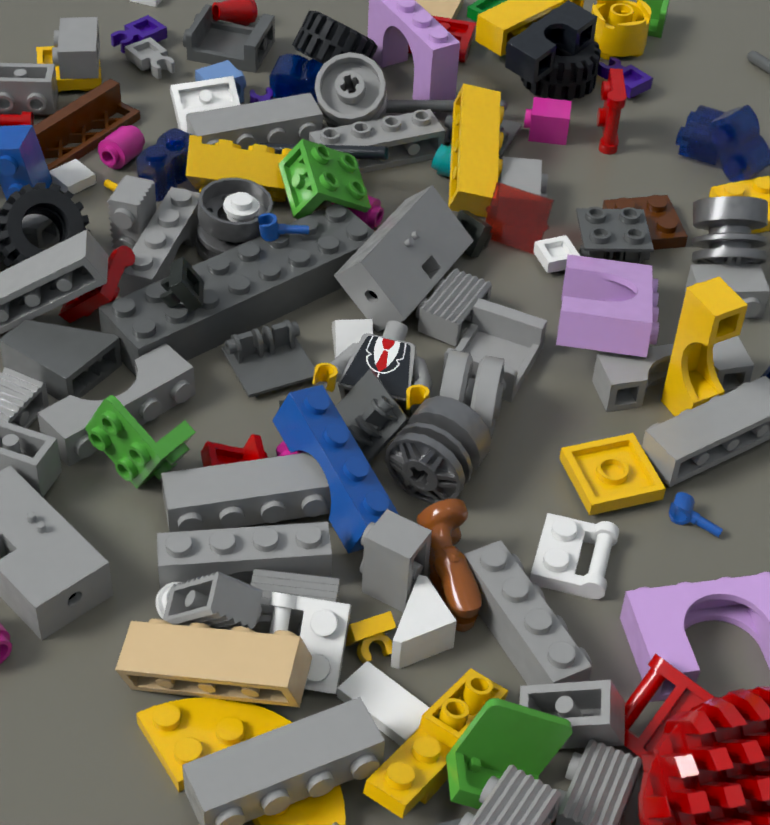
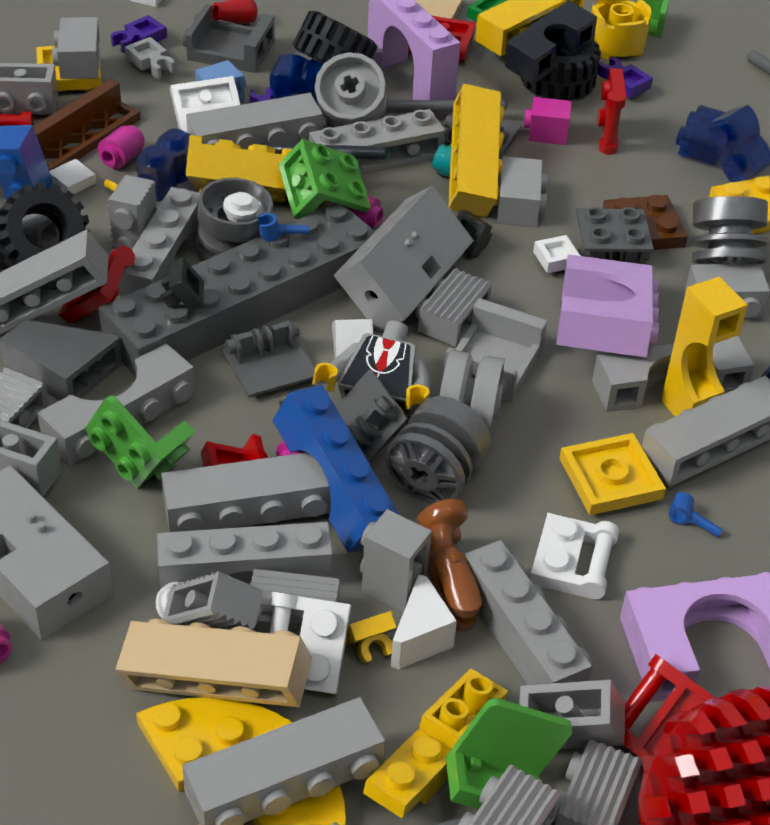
white tile [337,661,430,746] -> none
clear red piece [485,182,554,254] -> none

